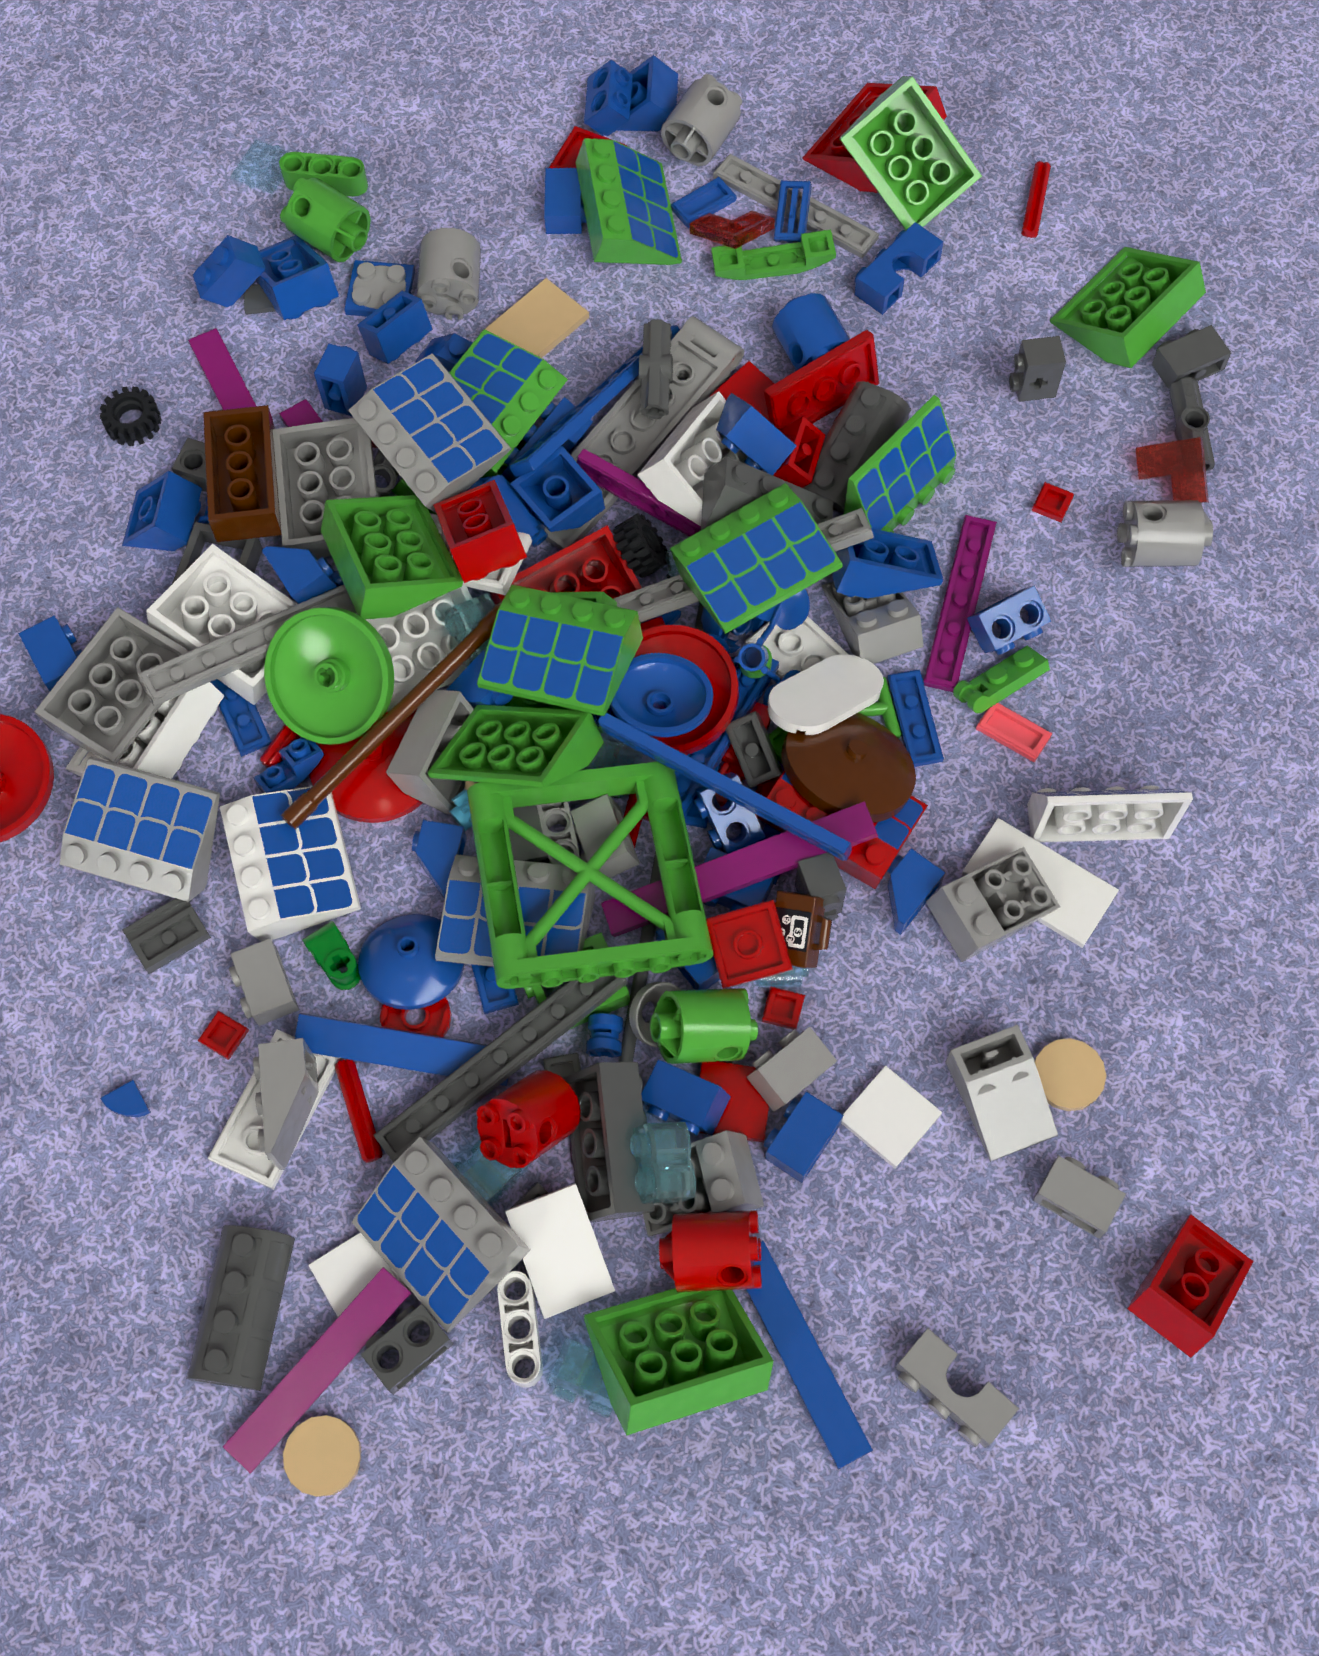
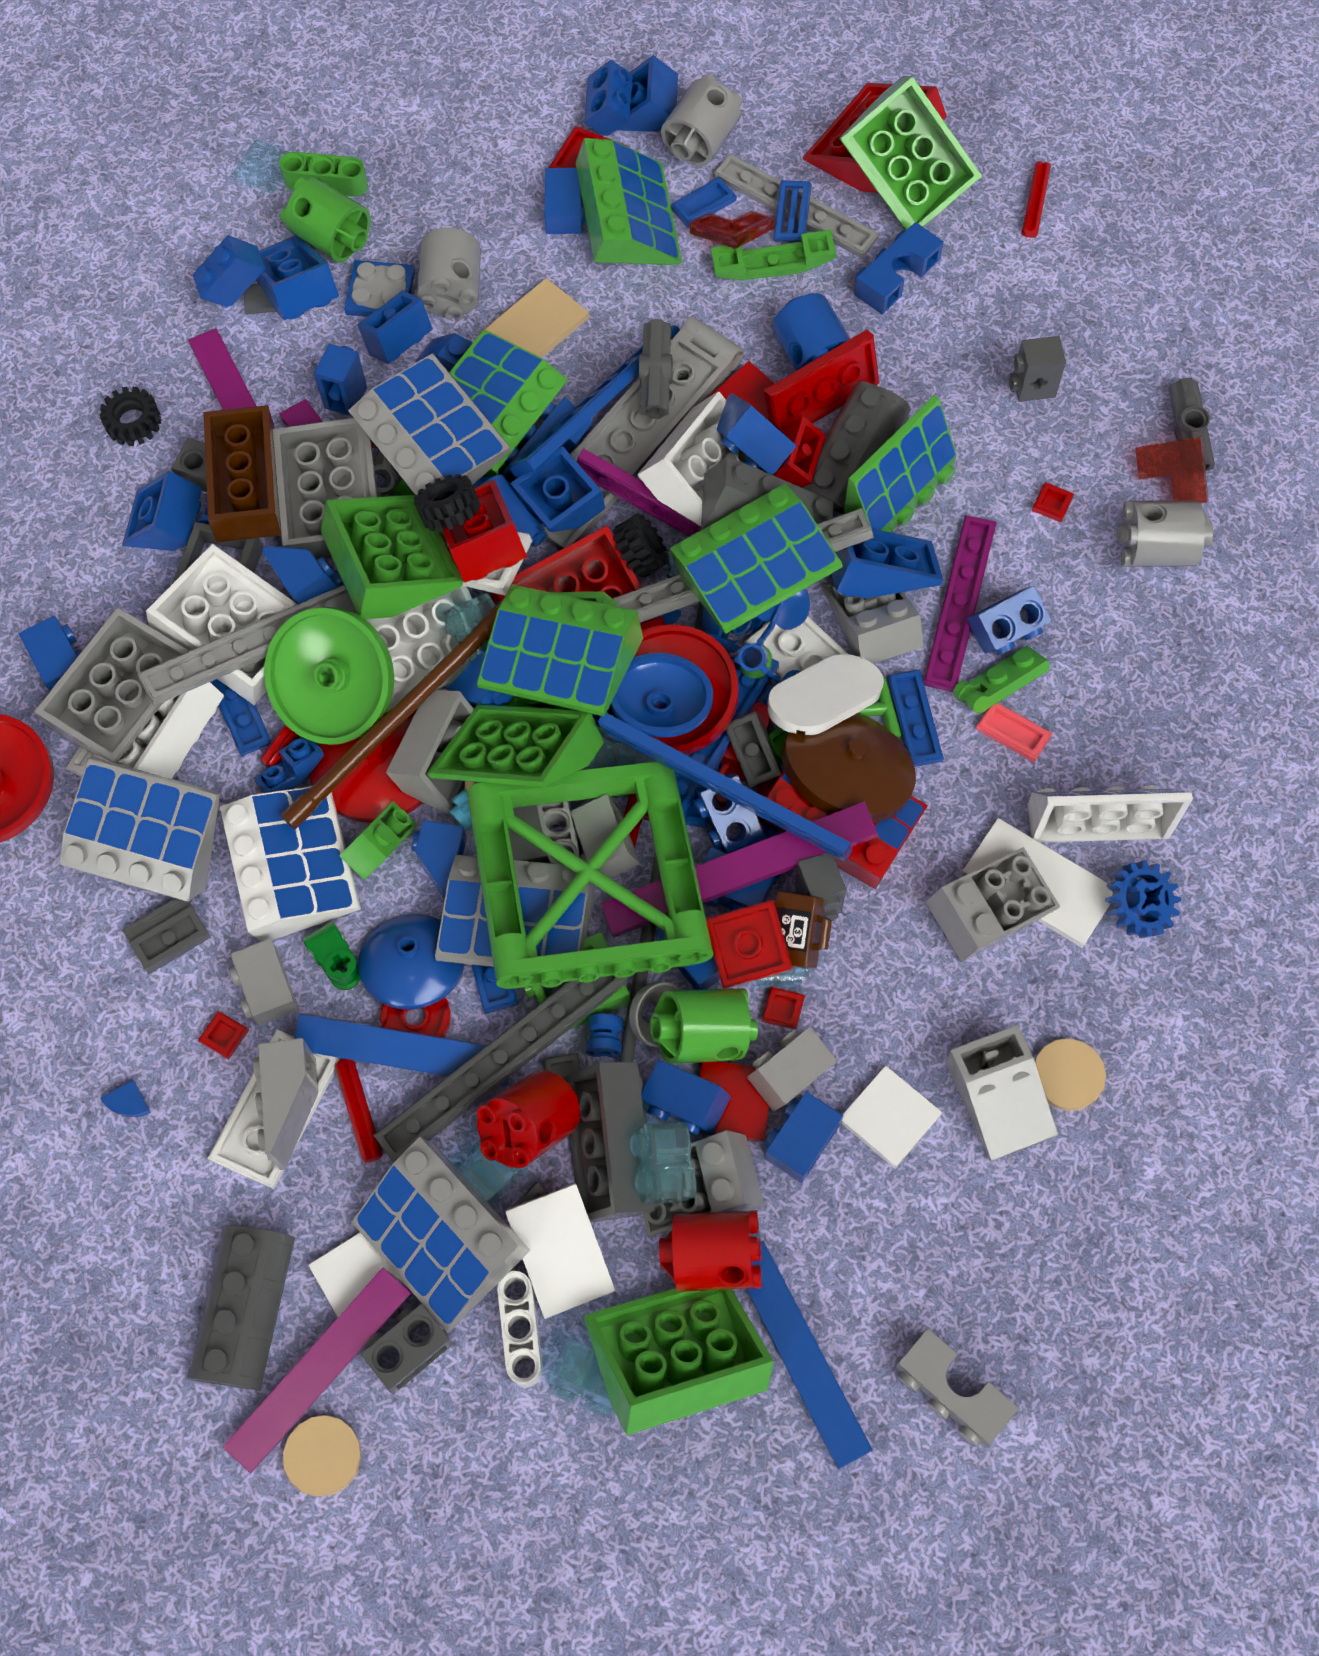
blue slope [887,849,945,935] -> none
light grey brick [1033,1155,1126,1239] -> none
bright green slope [1050,247,1206,368] -> none
red slope [1127,1214,1254,1358] -> none
dark grey brick [1152,325,1231,389] -> none
none -> bright green slope [339,801,418,880]
none -> black tyre [414,474,480,532]
none -> blue gear [1105,860,1181,939]

